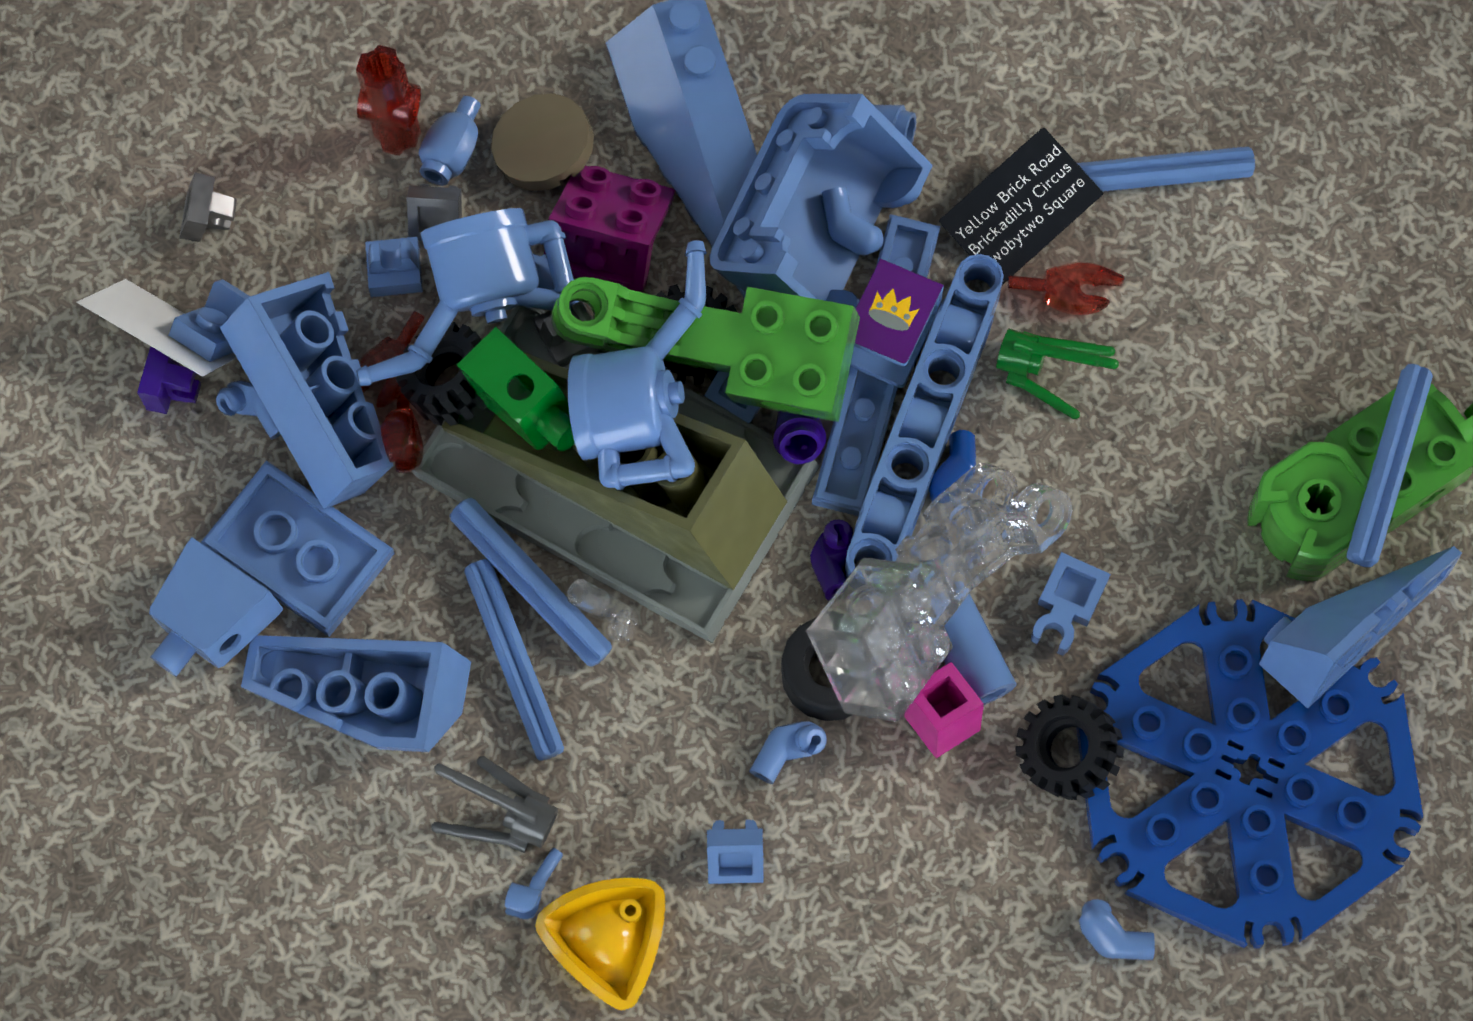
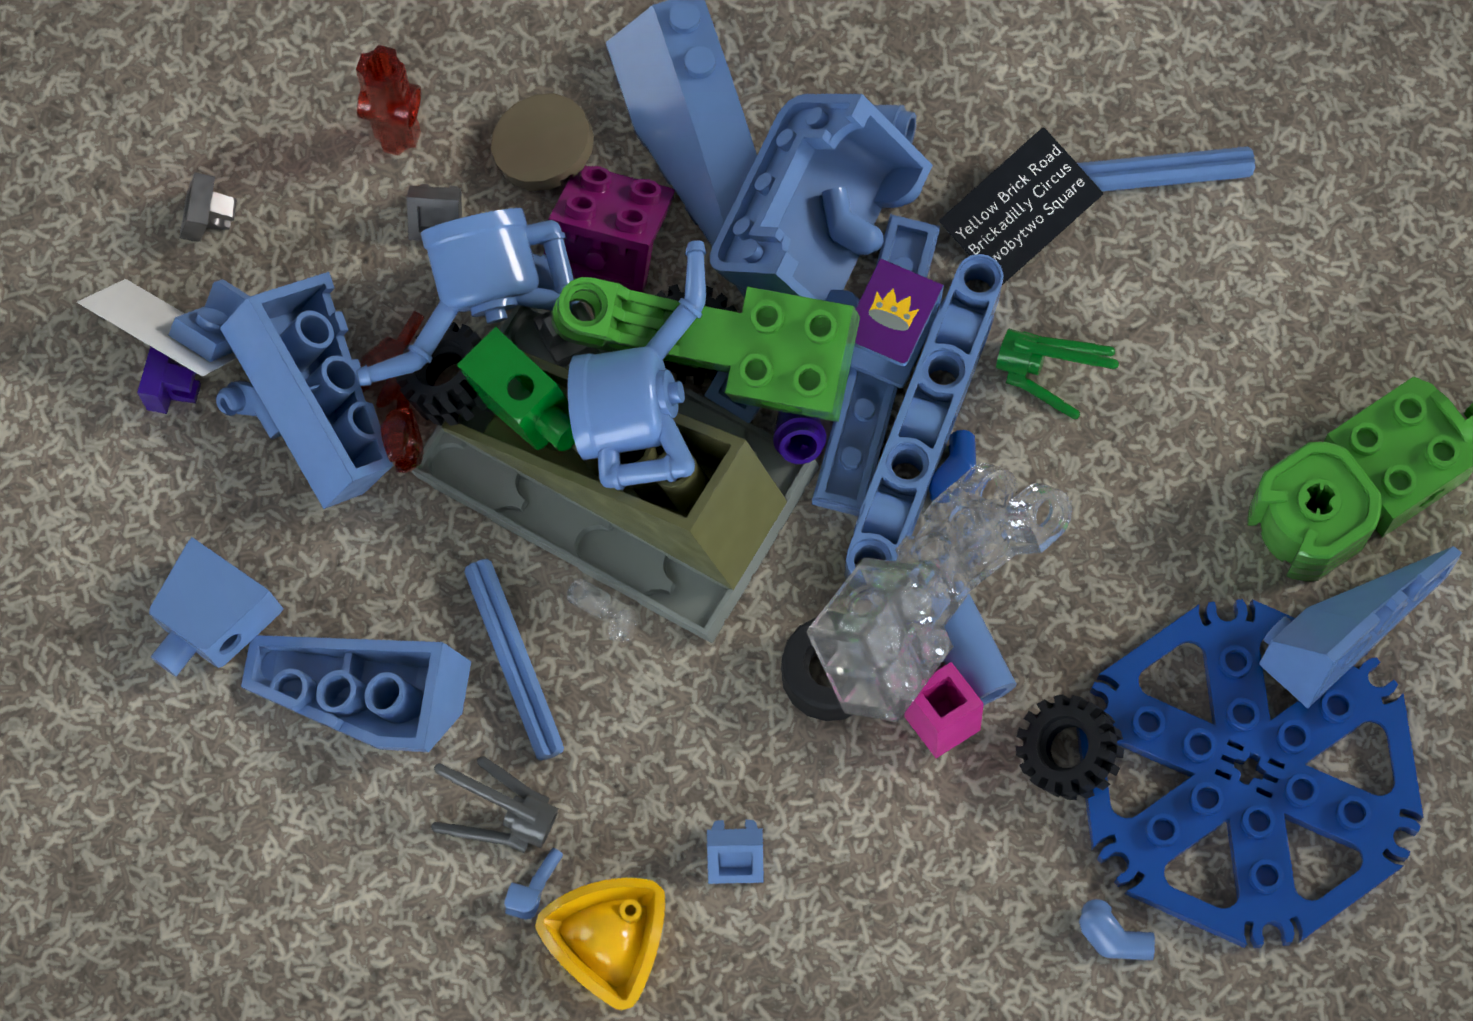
medium blue tile [201,461,395,637] -> none
medium blue tile [365,237,423,297] -> none
medium blue plant [418,96,481,186] -> none
medium blue axle [450,498,612,667] -> none
medium blue arm [749,721,827,784] -> none
dark purple arm [810,519,853,601] -> none
clear red hand [1007,261,1125,315] -> none
medium blue plate [1031,552,1111,656] -> none
medium blue axle [1346,364,1433,568] -> none

